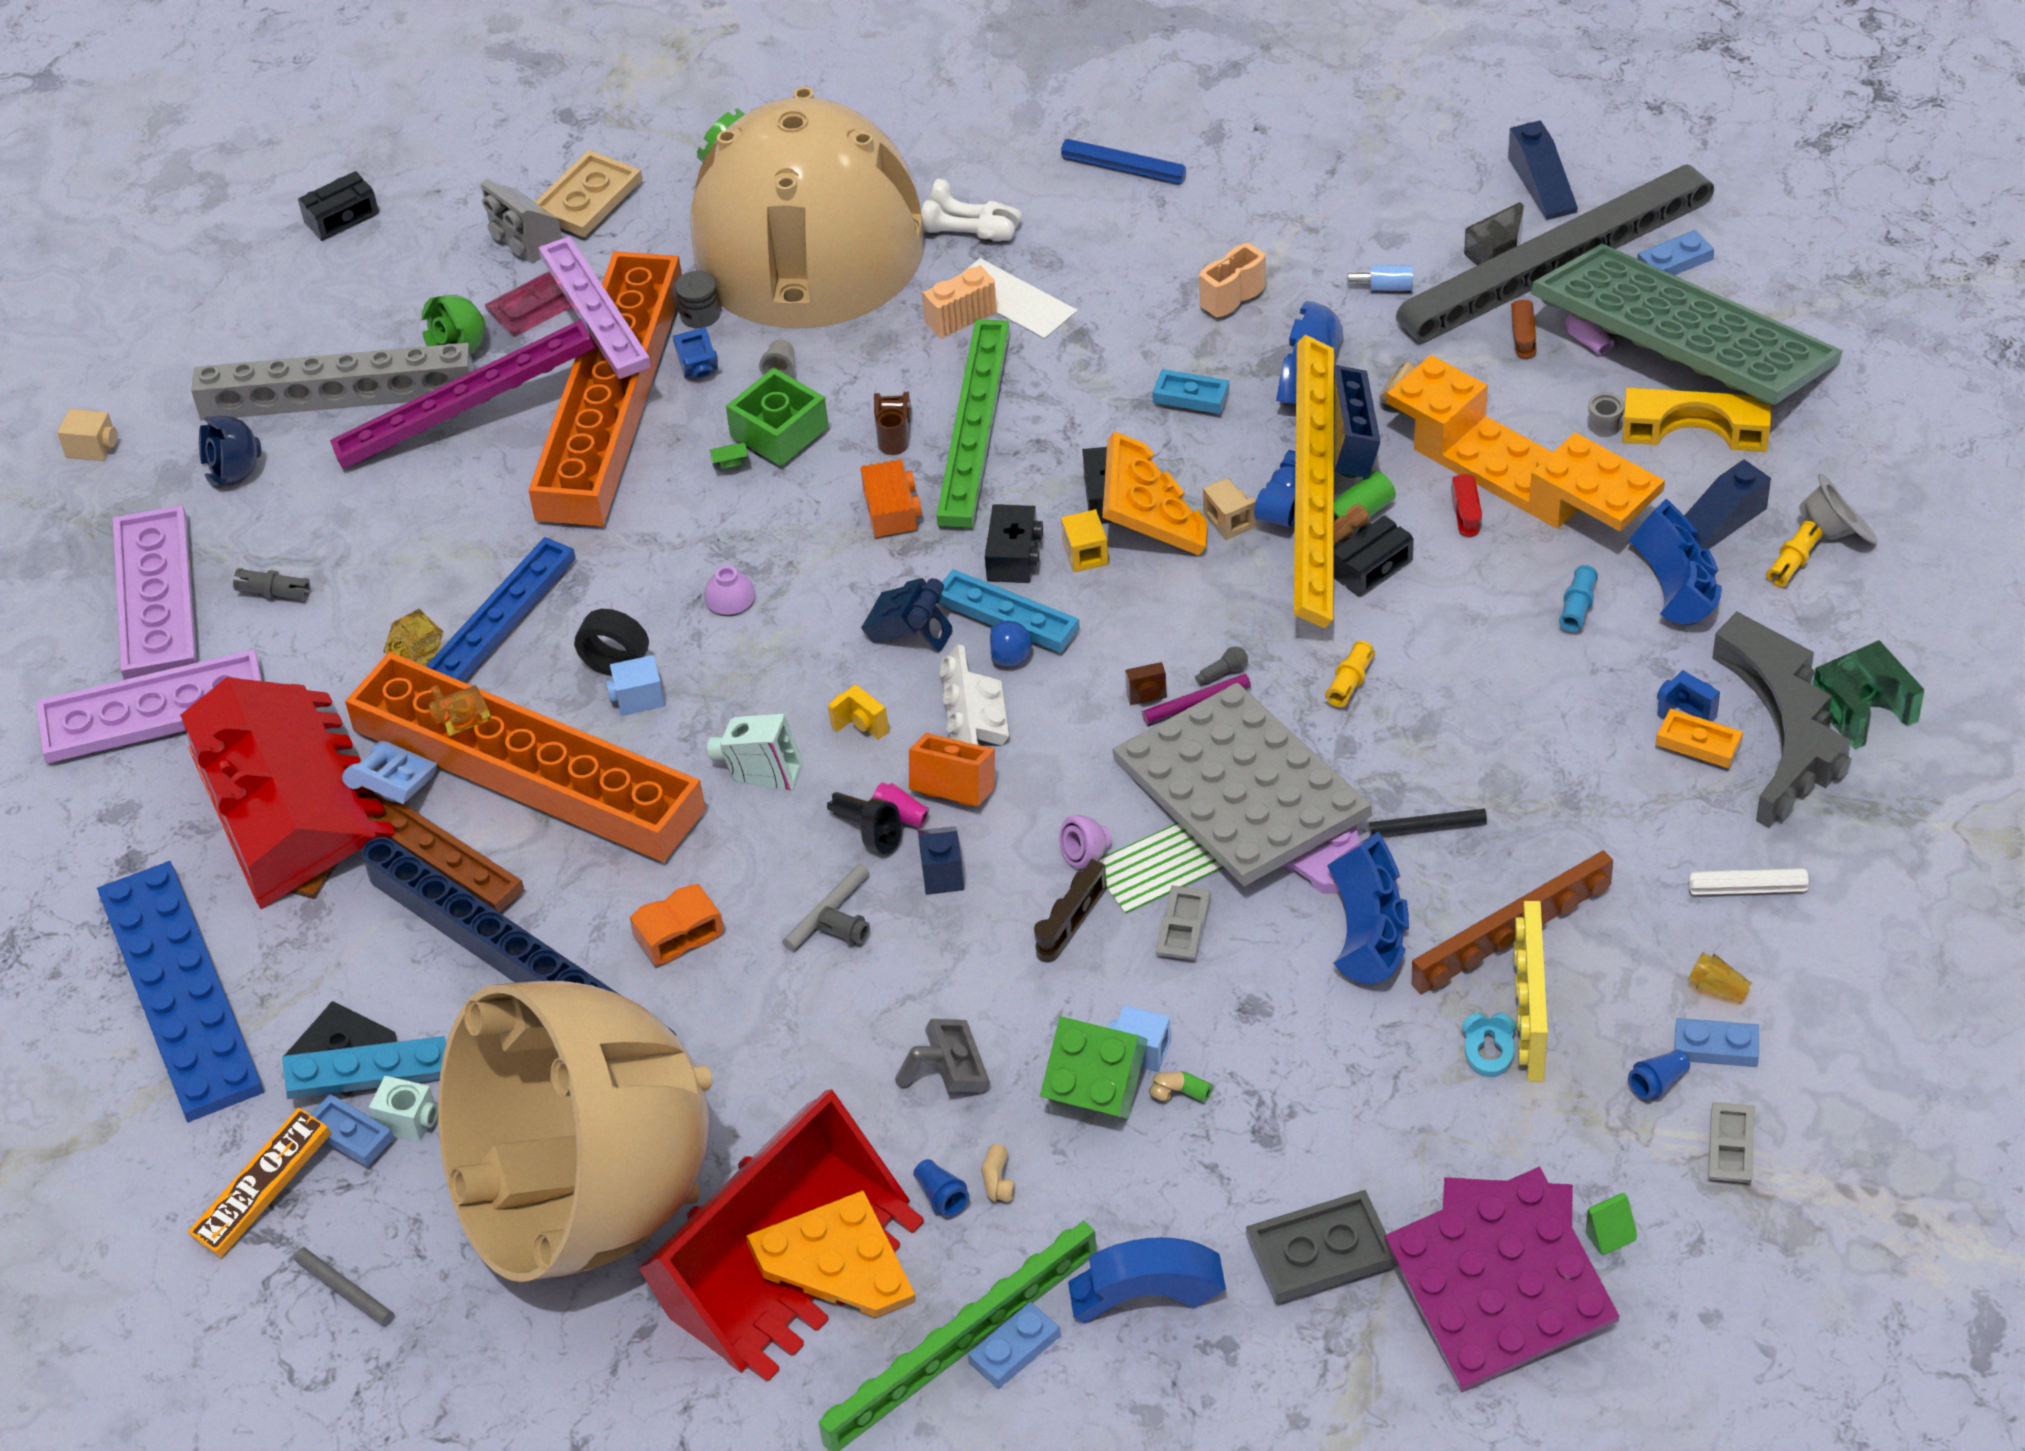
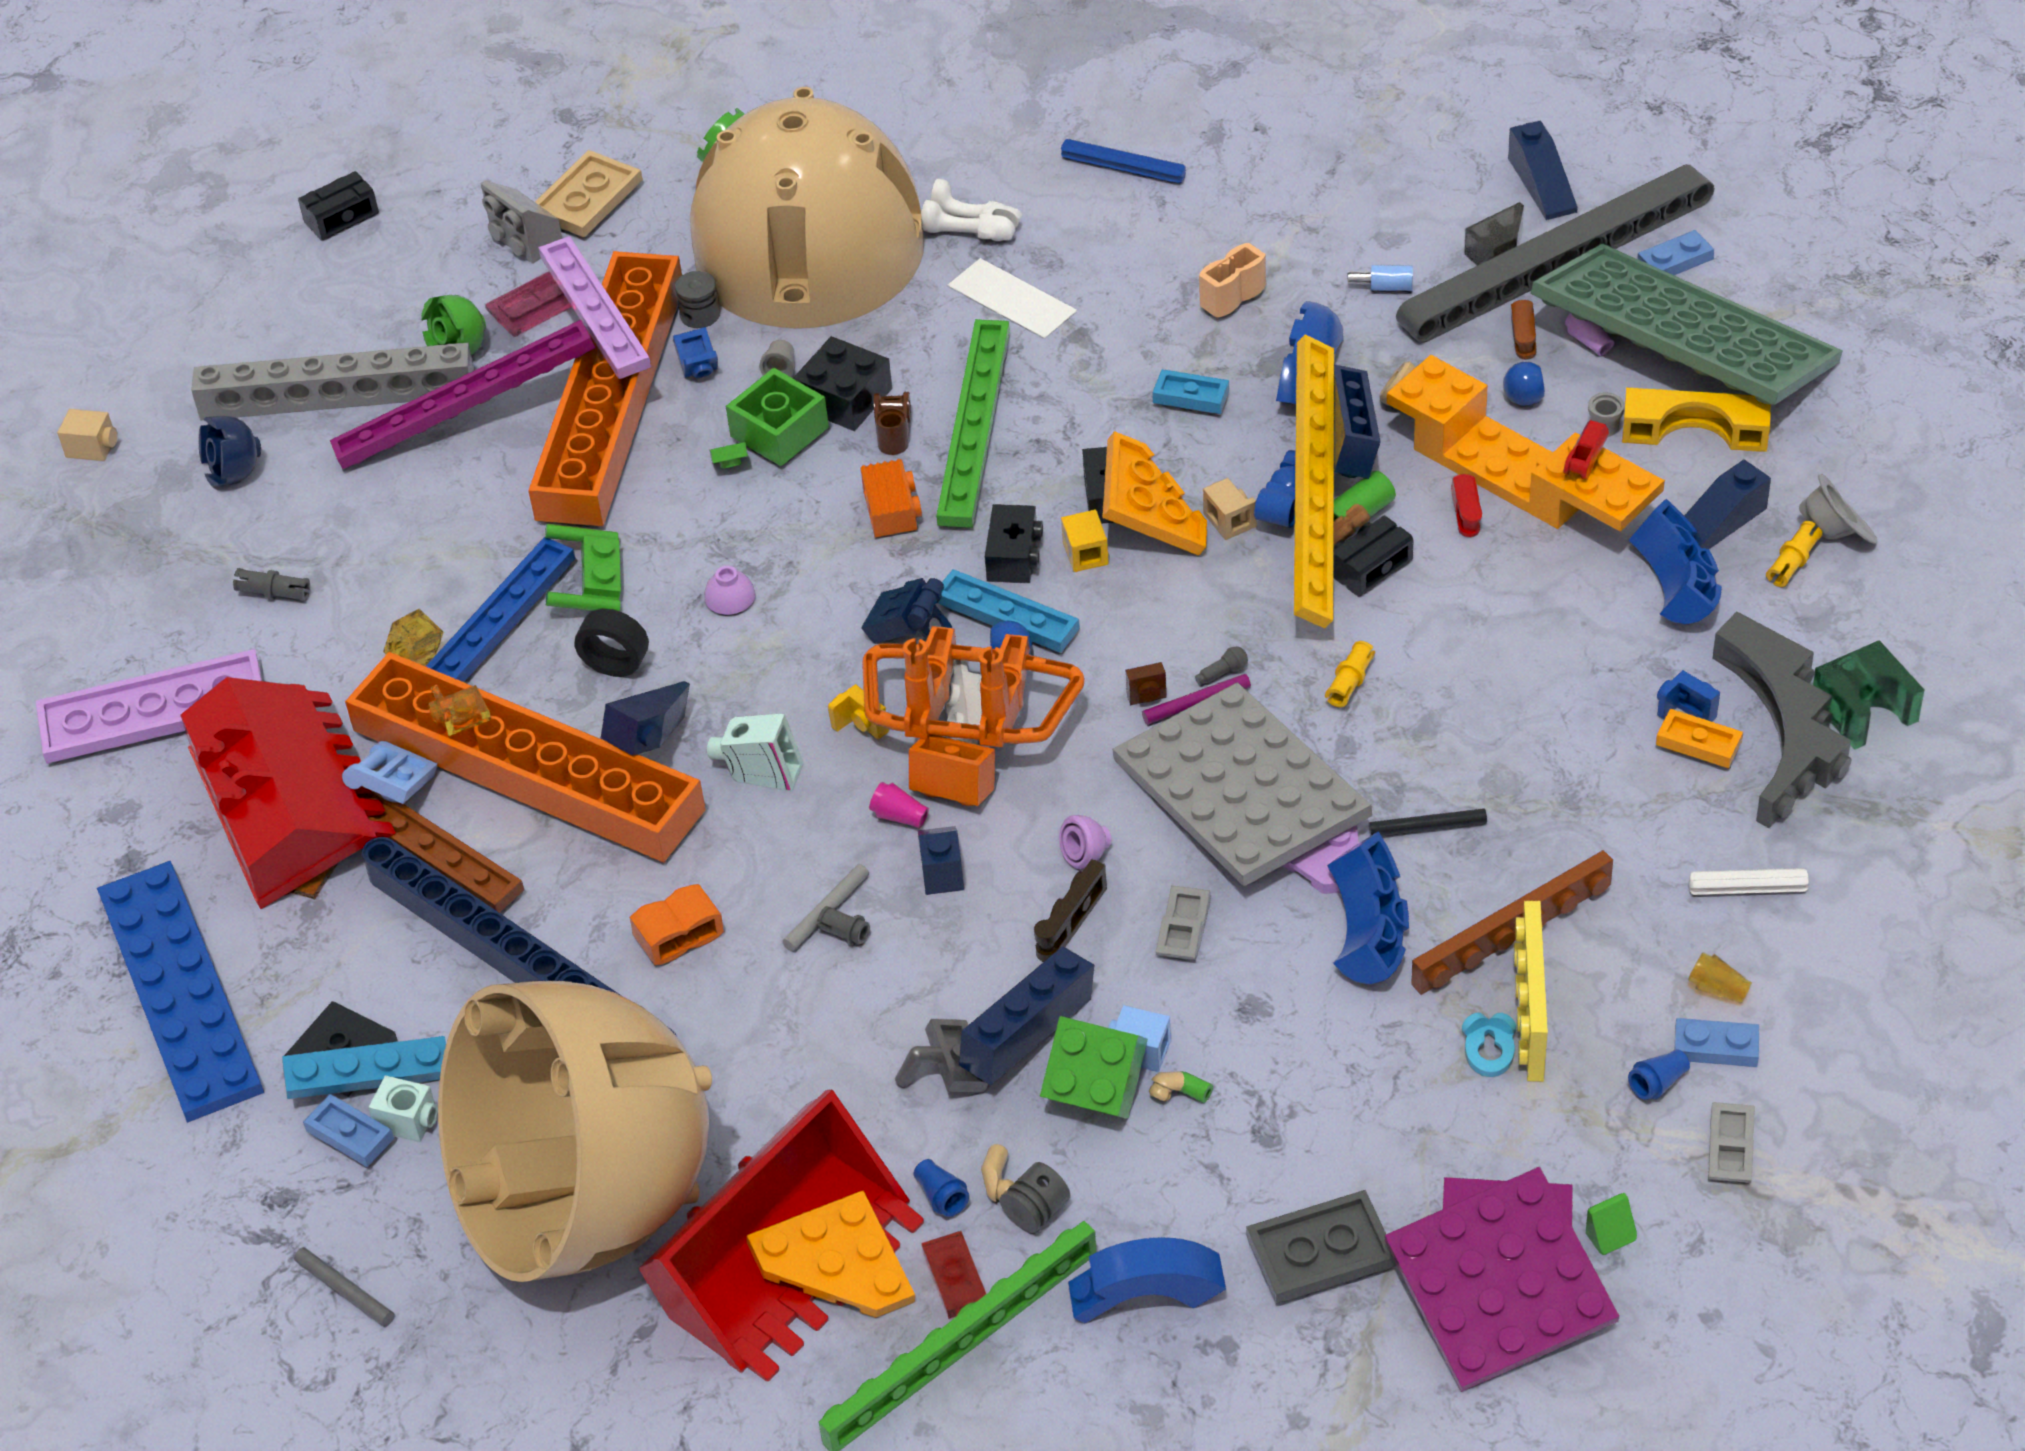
lavender plate [113,505,197,680] -> none
tile [188,1107,332,1259] -> none
light blue brick [606,655,665,716] -> none
black piece [827,792,901,854] -> none
light nougat brick [921,265,997,338] -> none
medium blue plate [968,1301,1061,1390] -> none
white sticker [1098,823,1224,913] -> none
dark azure pin [1559,565,1598,632] -> none
none -> bright green plate [545,524,621,611]
none -> dark blue slope [600,681,690,756]
none -> black brick [793,336,893,432]
none -> orange piece [862,626,1085,747]
none -> clear red plate [921,1231,986,1319]
none -> dark blue brick [959,946,1095,1085]
none -> dark grey piece [1000,1162,1070,1233]
none -> blue piece [1503,362,1545,406]
none -> red bar [1563,420,1609,480]

